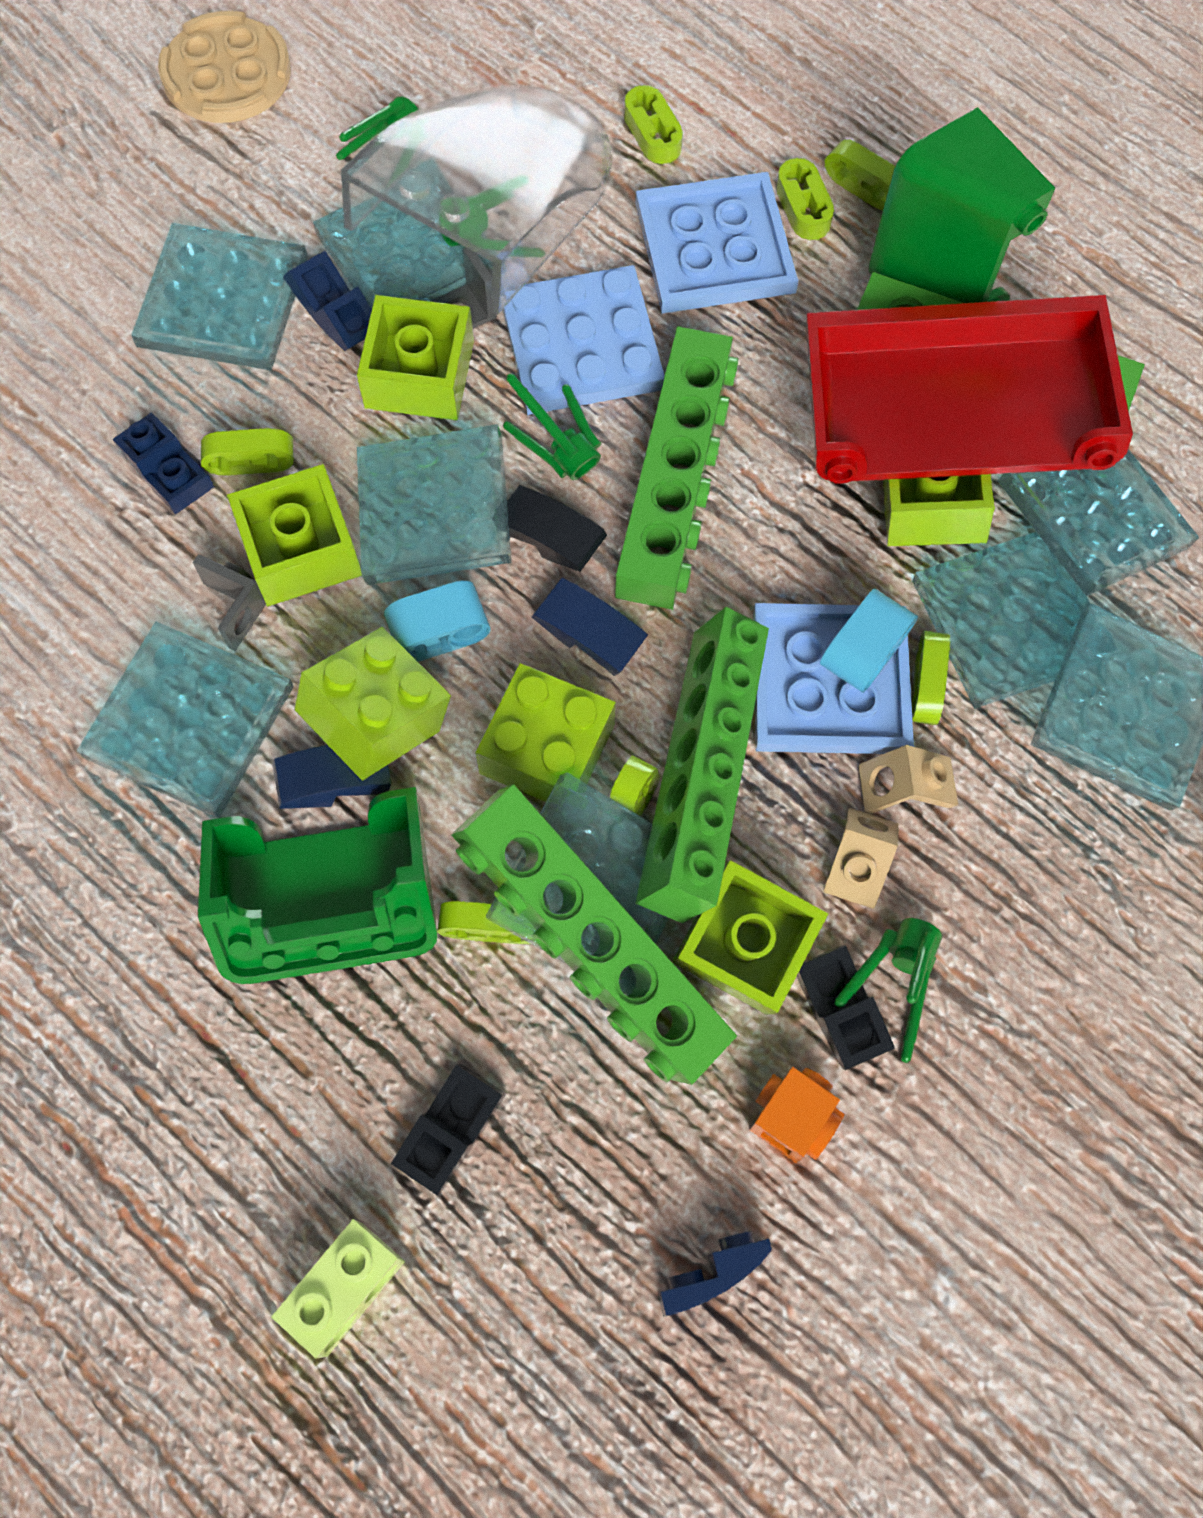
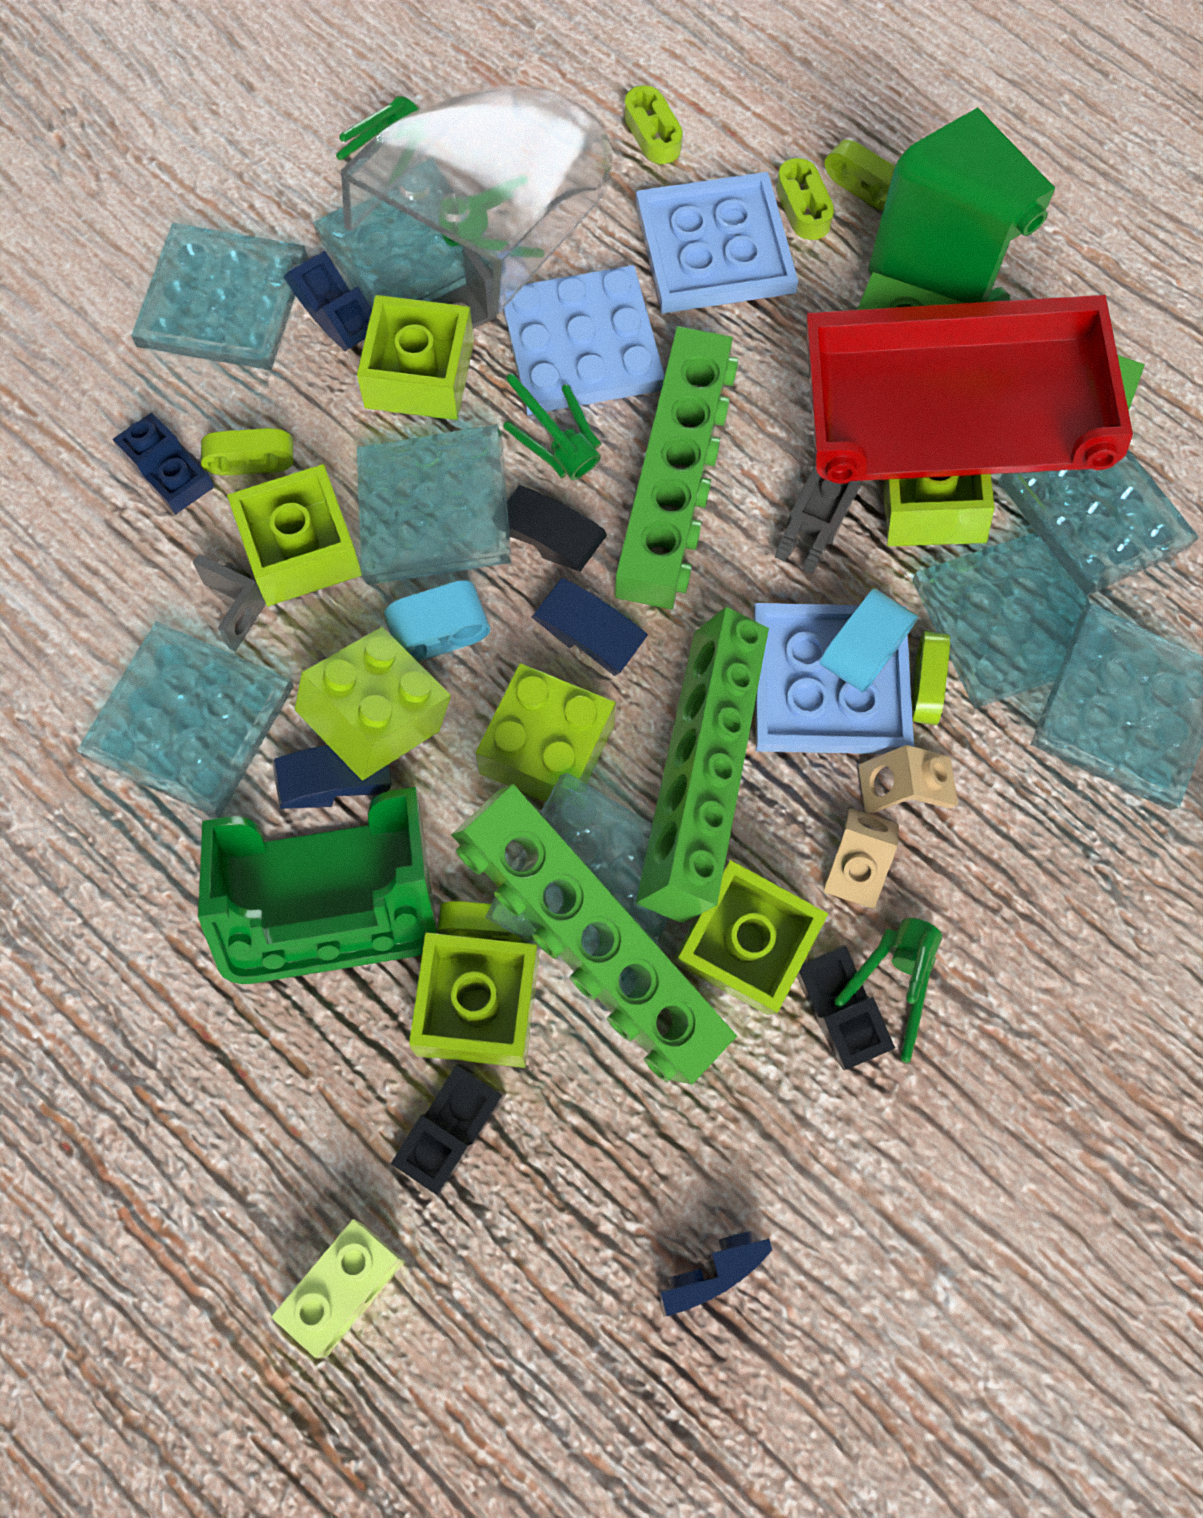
tan tile [158,11,291,123] -> none
lime beam [610,755,660,819] -> none
orange brick [750,1066,845,1163] -> none
none -> lime brick [409,933,539,1068]
none -> dark grey hinge [775,464,863,574]

